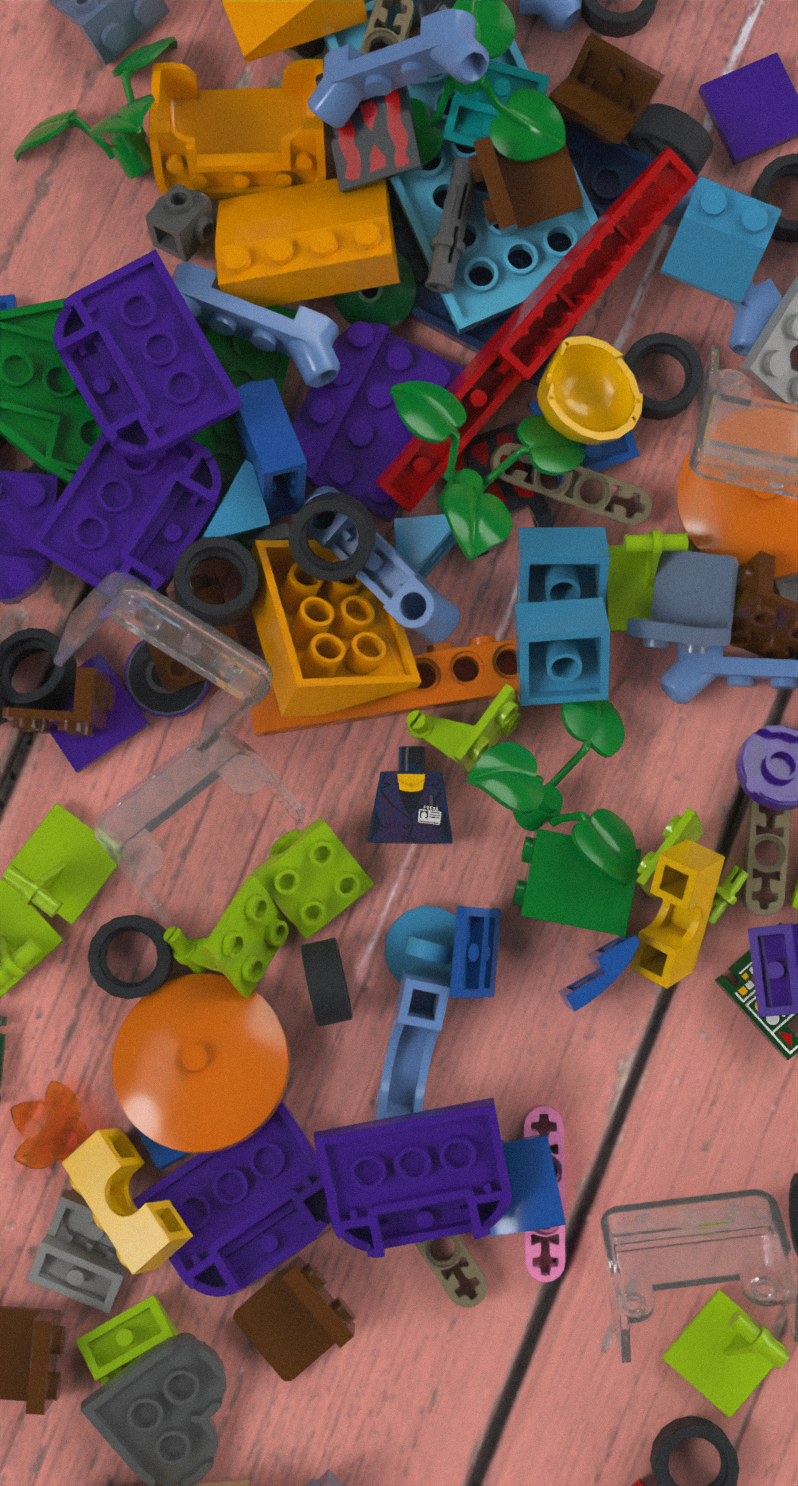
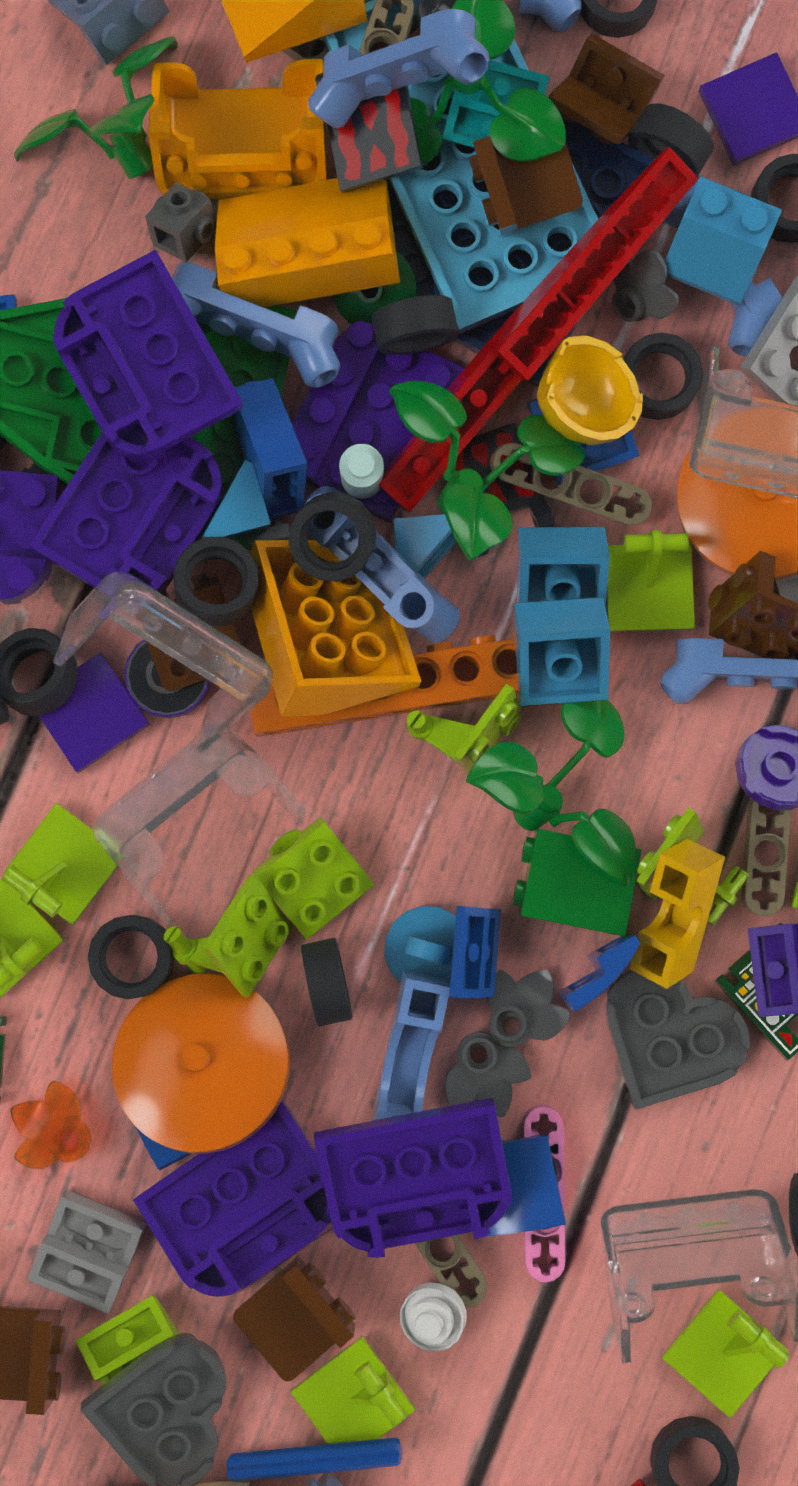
reddish brown bracket [2,667,116,737] -> none
yellow arch [61,1127,193,1275] -> none
torso [368,746,452,844] -> none
dark grey pin [425,158,476,294] -> none
sand blue bracket [626,551,739,654] -> none
none -> blue axle [227,1438,402,1482]
none -> lime plate [290,1336,415,1444]
none -> light aqua brick [339,444,384,499]
none -> black tyre [372,295,459,355]
none -> white plate [400,1282,467,1352]
none -> dark grey plate [445,1032,531,1117]
none -> dark grey plate [486,970,571,1048]
none -> dark grey plate [605,970,750,1110]
none -> dark grey plate [612,249,679,322]

